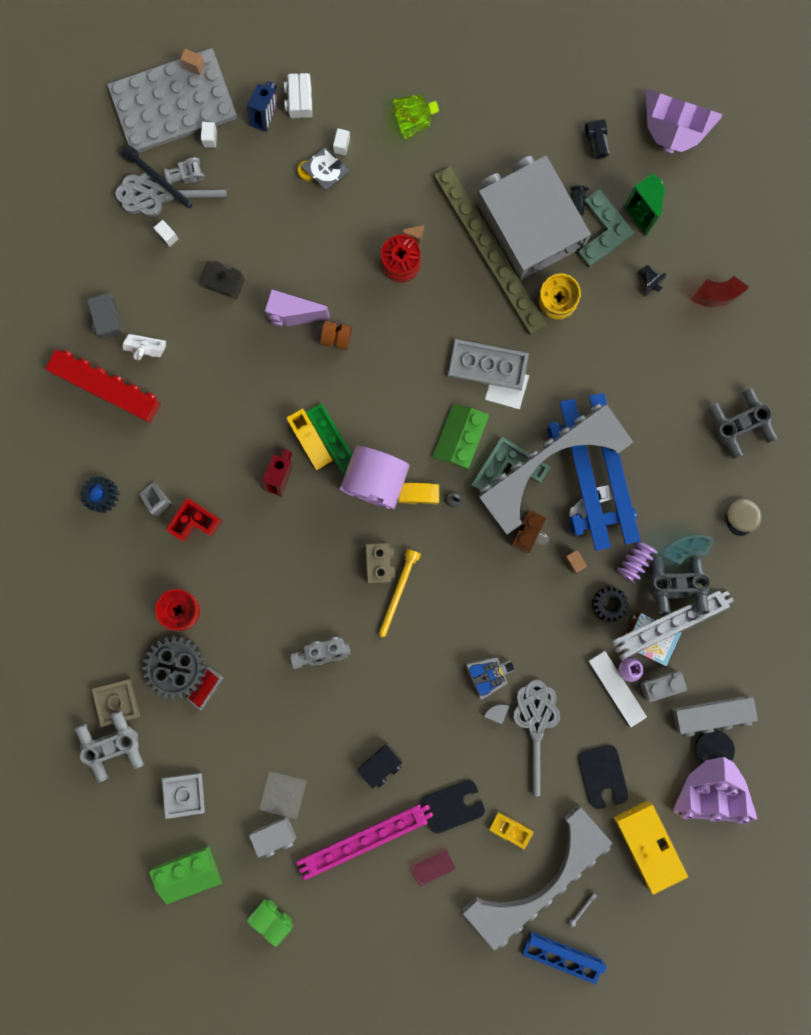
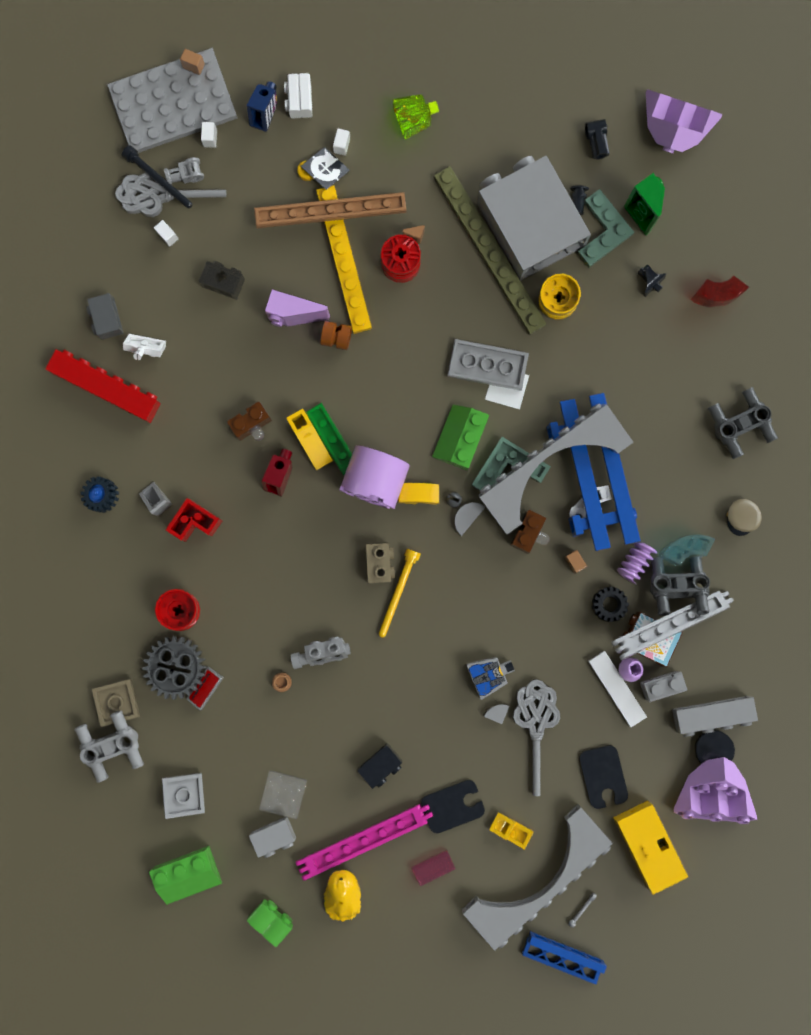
none -> reddish brown piece [227,401,272,441]
none -> medium nougat tile [254,192,407,228]
none -> medium nougat plate [272,673,292,692]
none -> yellow plate [316,185,372,334]
none -> yellow piece [324,870,361,922]
none -> light grey tile [455,502,485,536]

